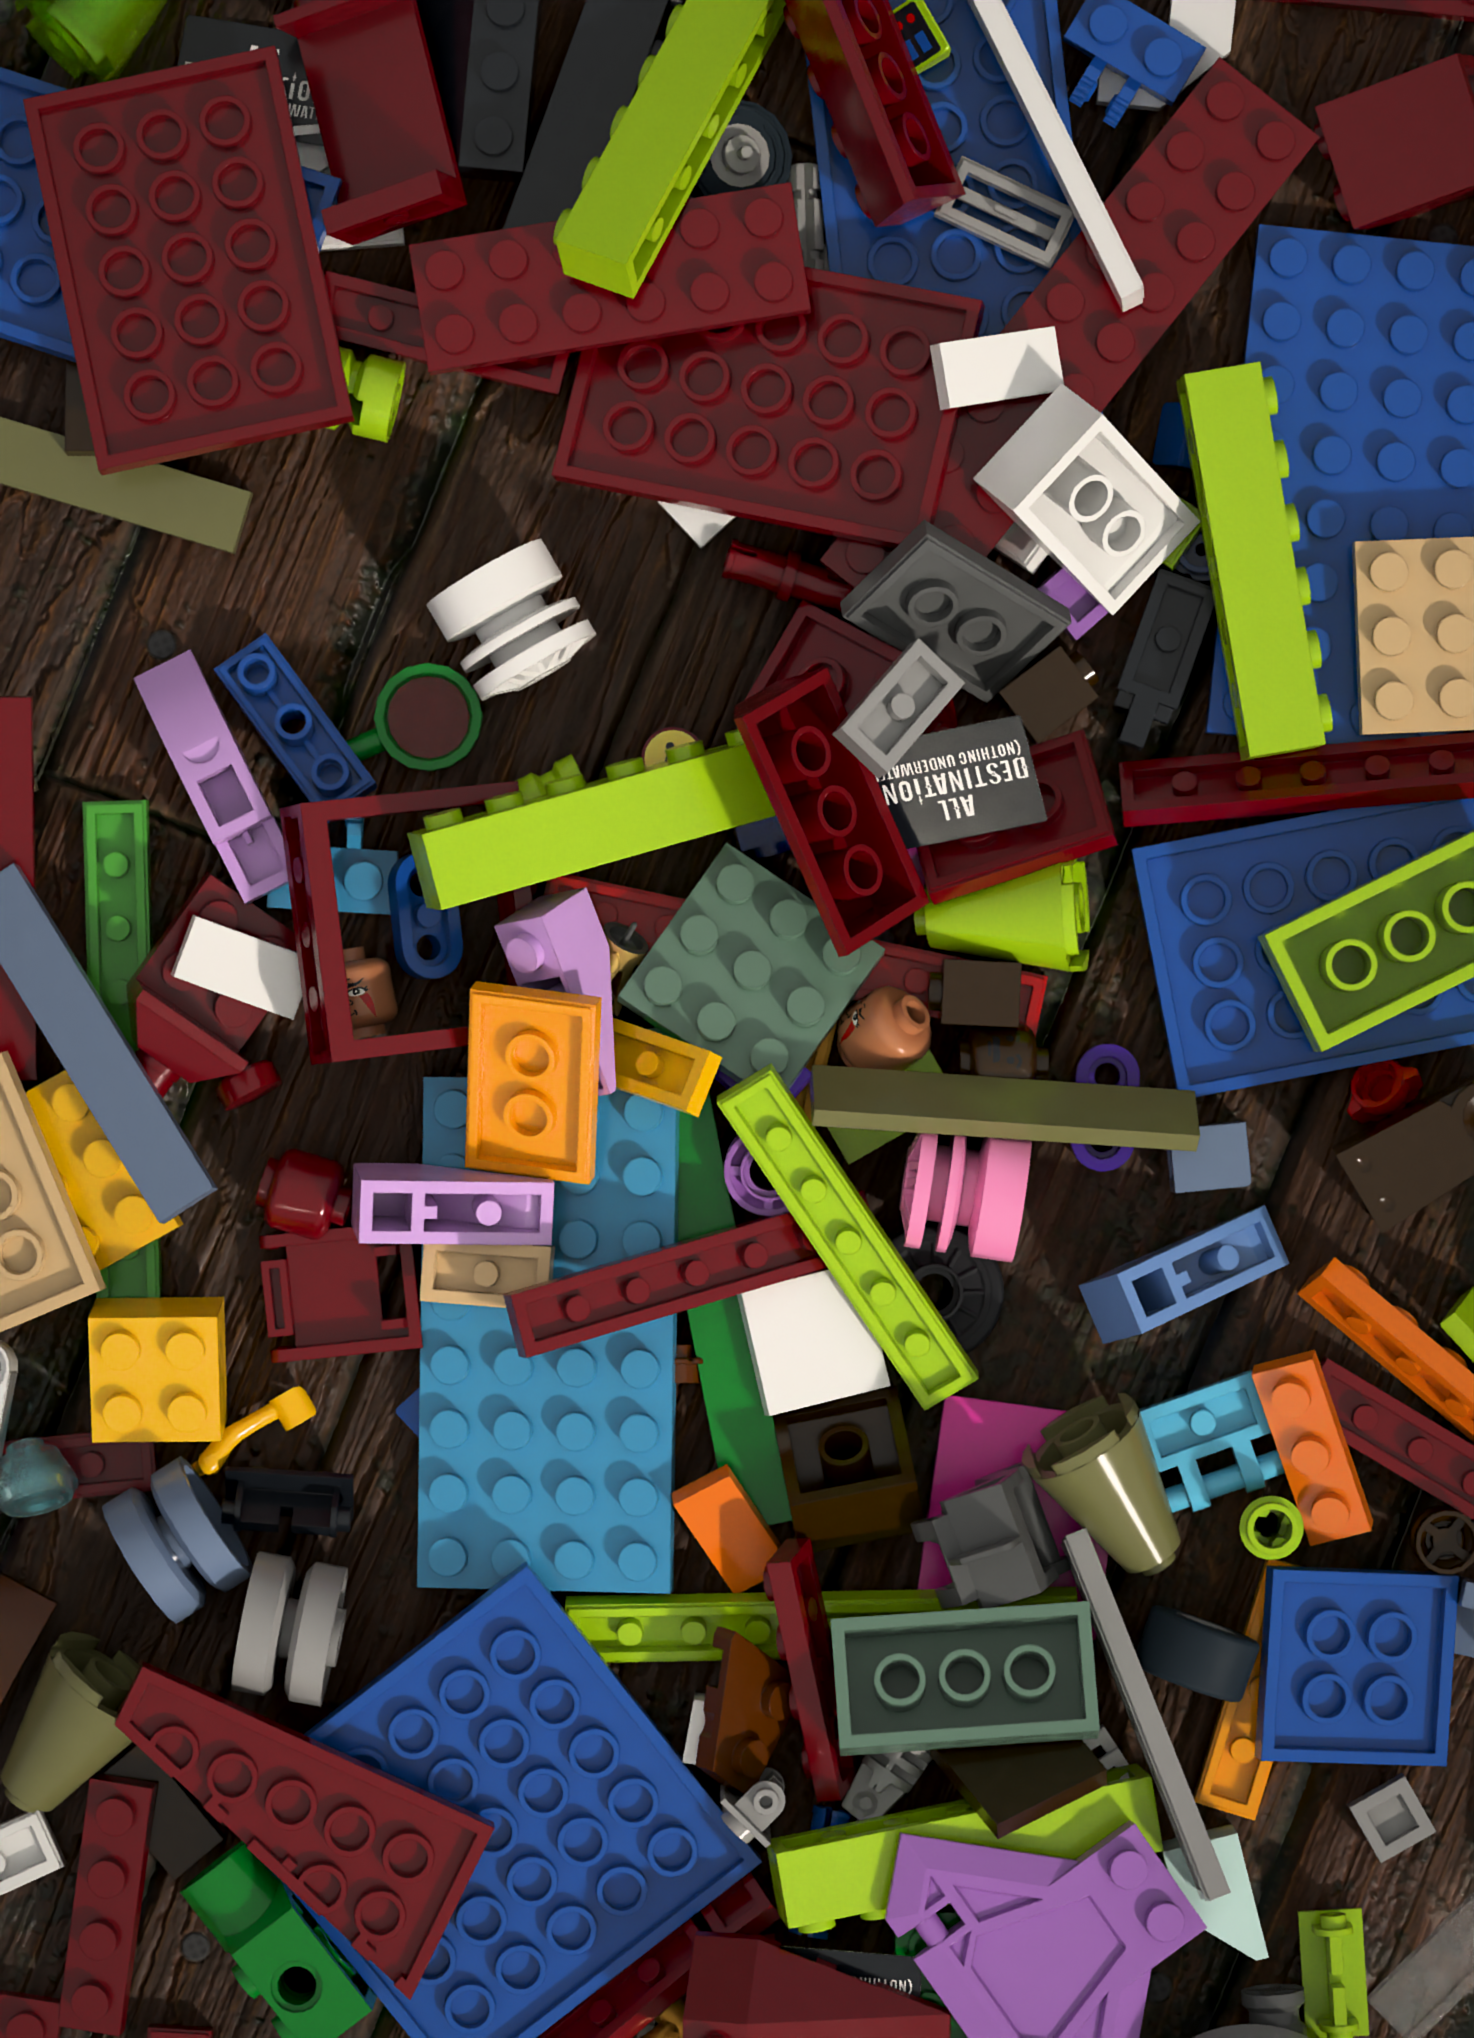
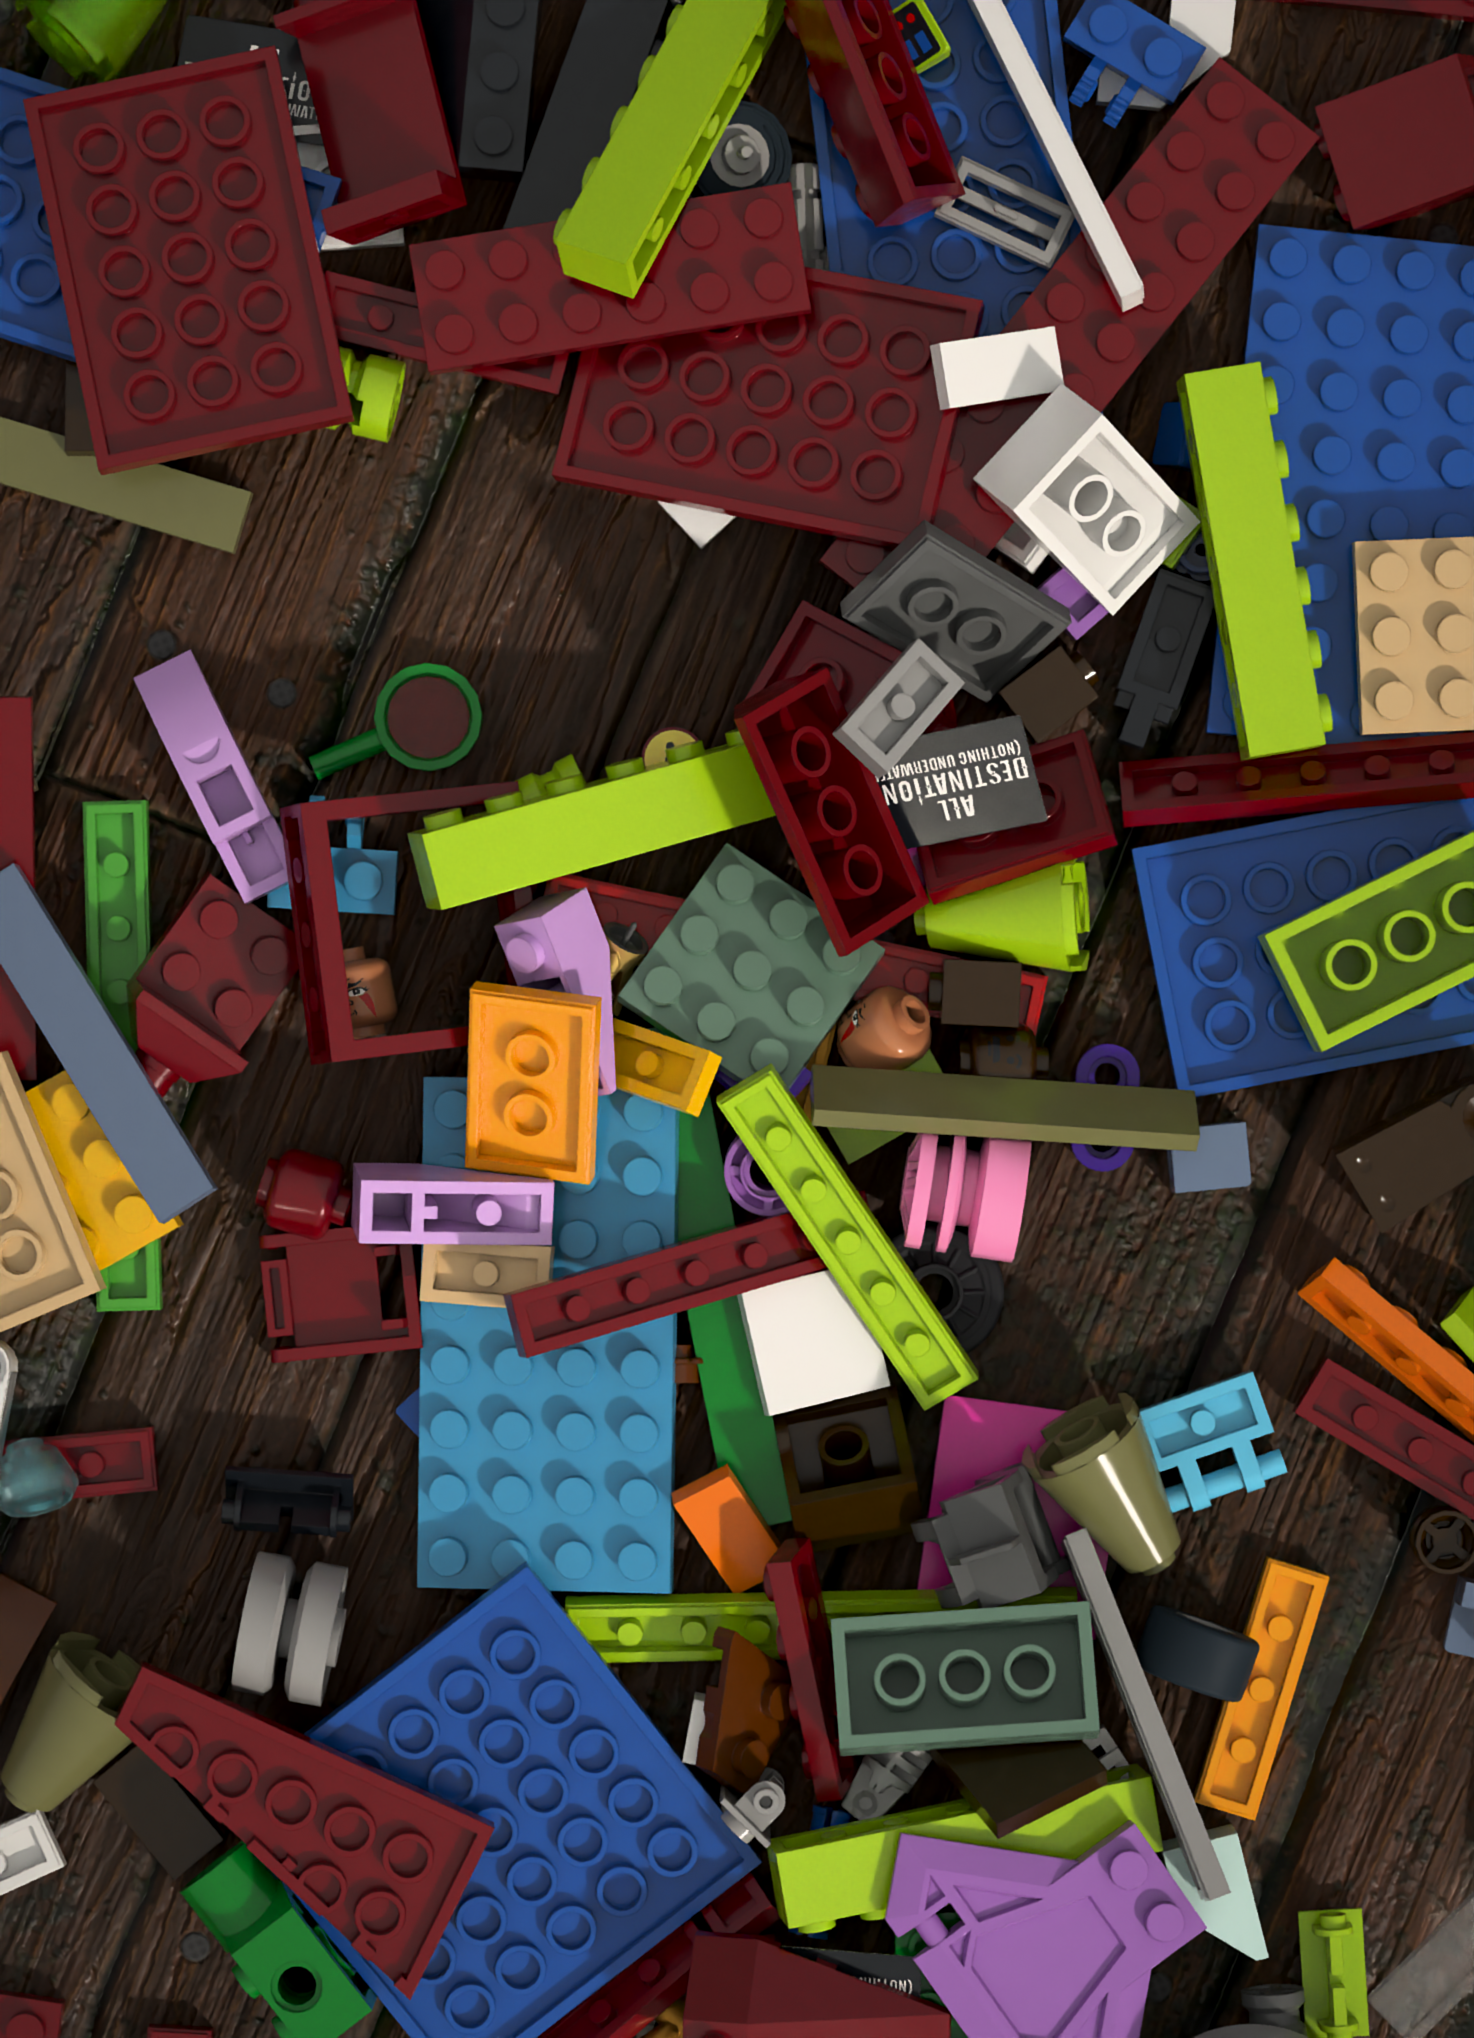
dark red plate [58,1773,158,2037] -> none
yellow brick [88,1297,228,1443] -> none
sand blue wheel [102,1456,253,1624] -> none
white tile [170,915,302,1020] -> none
yellow piece [191,1386,316,1477] -> none
blue tile [214,633,378,823] -> none
dark red tile [215,1060,282,1111] -> none
blue plate [387,853,463,980] -> none
white wheel [426,538,596,701] -> none
dark red pin [721,538,852,614] -> none
clear blue plate [735,816,791,858] -> none
medium blue slope [1078,1205,1290,1344] -> none
lime cone [1239,1496,1304,1560] -> none
orange plate [1251,1350,1373,1546] -> none
blue plate [1254,1566,1459,1767] -> none
red piece [1347,1060,1423,1124] -> none
light grey plate [1347,1773,1436,1863] -> none

